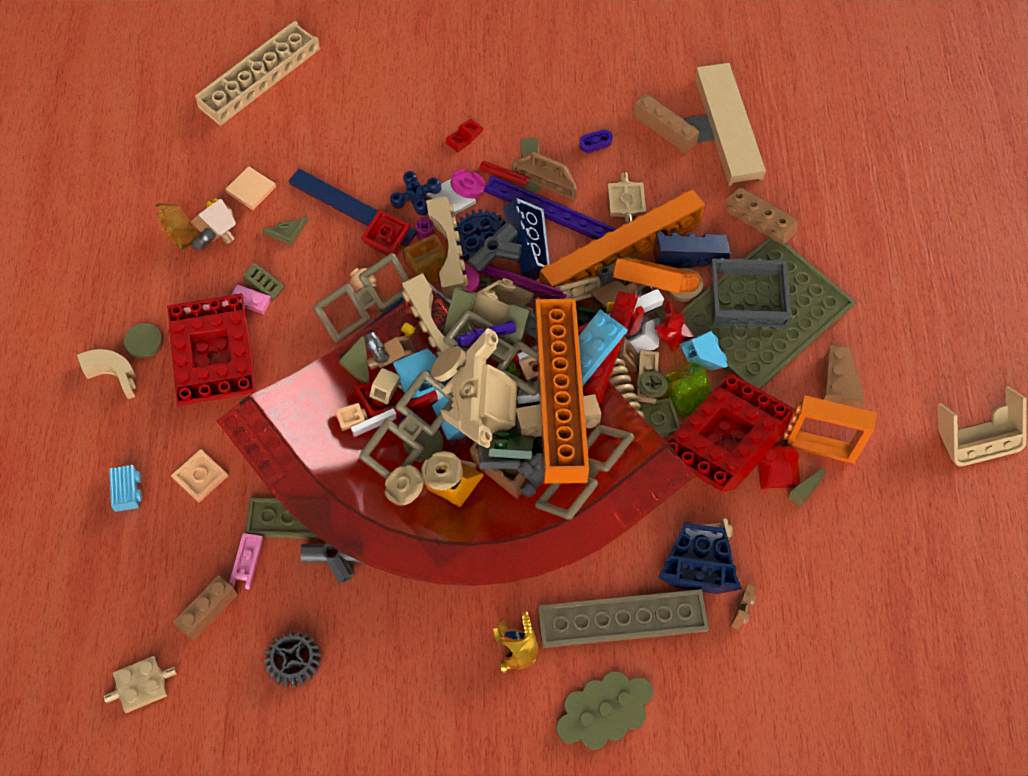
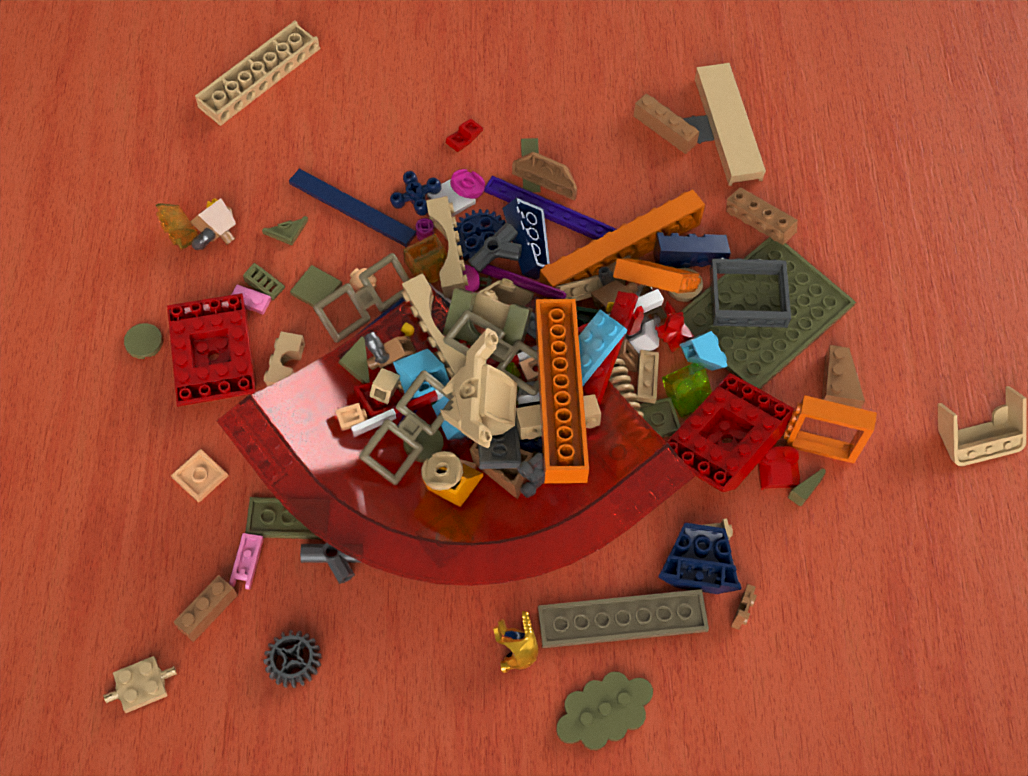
tan arch [77,349,137,399] -> none
medium azure brick [109,465,142,512] -> none
light nougat tile [225,166,276,210] -> none
red slope [361,209,411,256] -> none
tan tile [384,465,424,505] -> none
tan tile [430,346,466,382] -> none
dark purple pin [457,320,516,348] -> none
red axle [480,161,529,186] -> none
dark green plate [489,431,534,459] -> none
dark tan bar [535,425,634,520] -> none
dark purple plate [579,130,613,153] -> none
tan plate [607,172,646,224] -> none
olive gear [637,371,668,399] -> none
none -> tan arch [264,332,305,394]
none -> olive tile [290,265,342,309]

